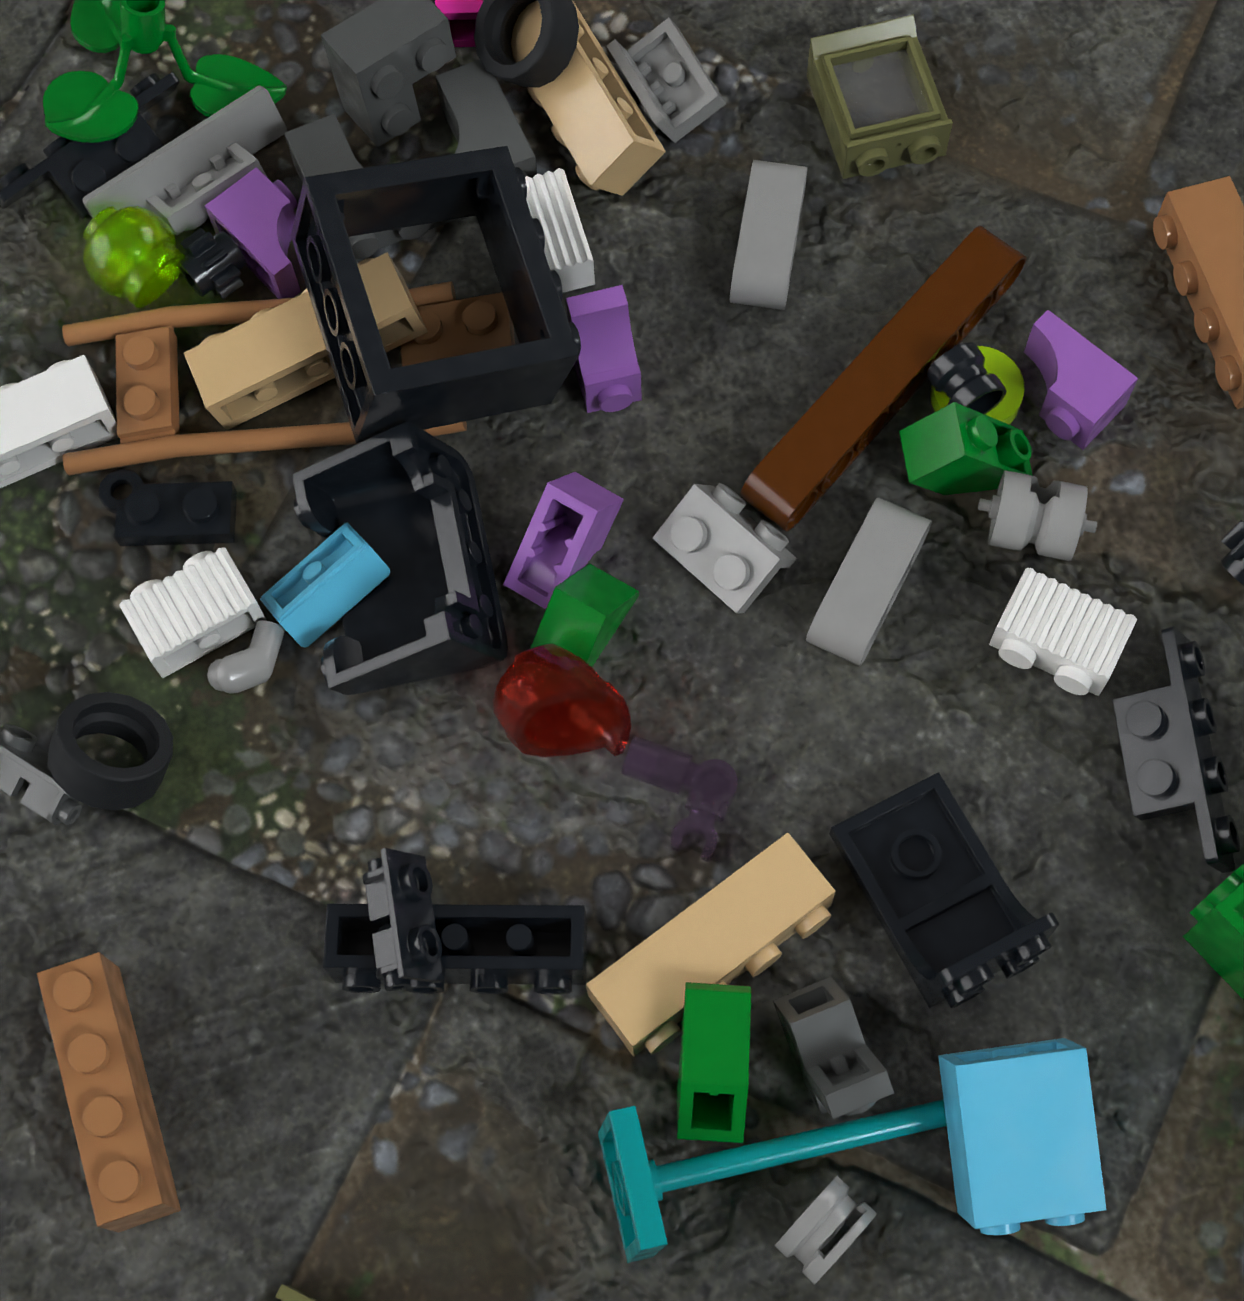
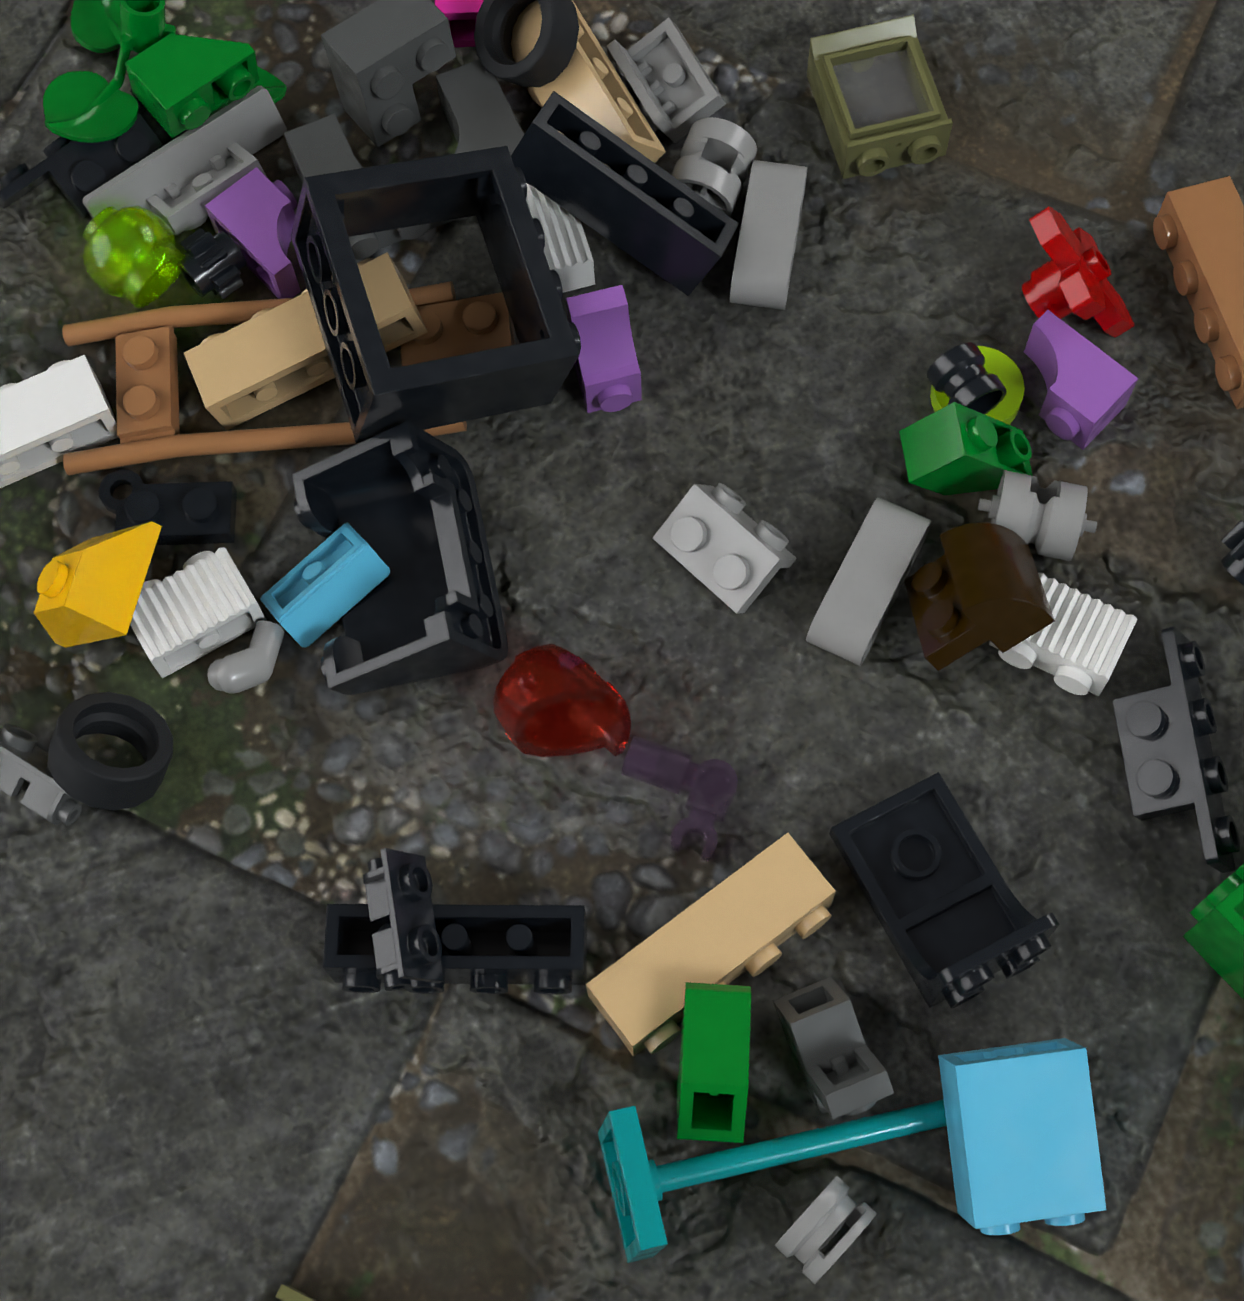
medium nougat brick [37,952,181,1233] -> none
medium lavender arch [503,472,624,609] -> none
green slope [527,563,639,689] -> none
reddish brown beam [740,226,1027,532] -> none
none -> yellow slope [34,521,162,648]
none -> green slope [125,34,259,139]
none -> black brick [511,91,739,296]
none -> light grey wheel [671,117,757,217]
none -> dark brown brick [904,523,1055,671]
none -> red plant [1022,206,1135,338]

